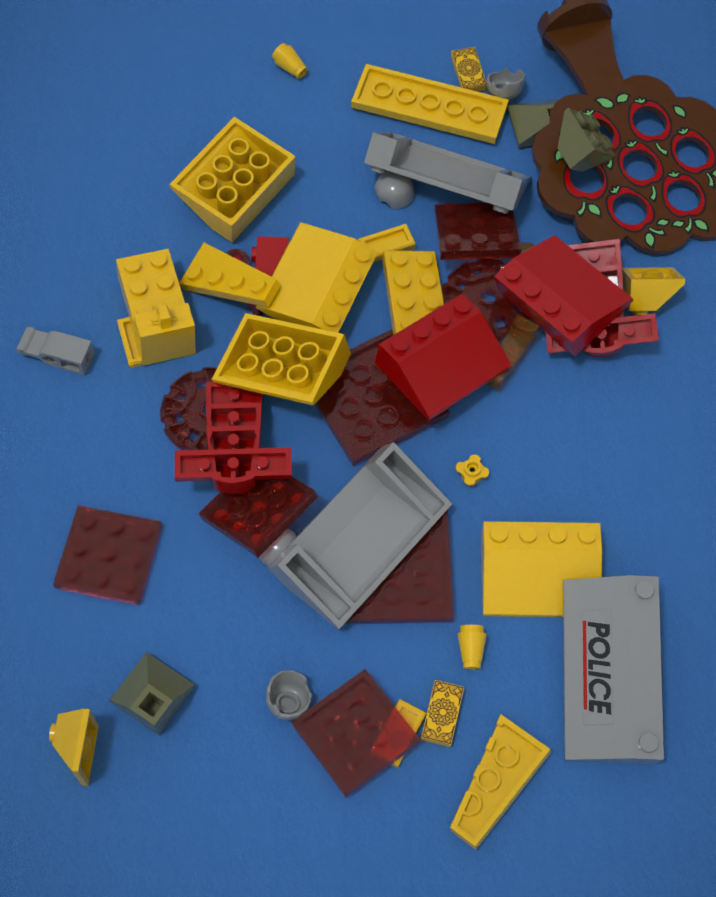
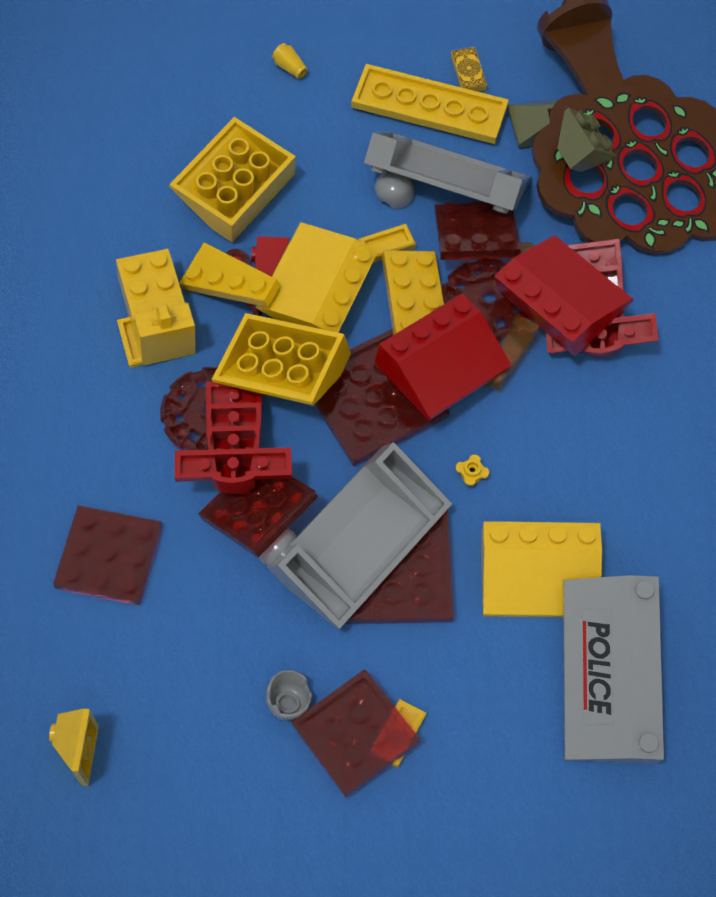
light grey piece [16,327,95,376] -> none
olive slope [109,652,195,735] -> none
tile [421,680,464,748] -> none
yellow wing [450,714,551,850] -> none
yellow cone [457,625,487,670] -> none
light grey hair [486,68,526,100] -> none
yellow slope [622,267,685,315] -> none

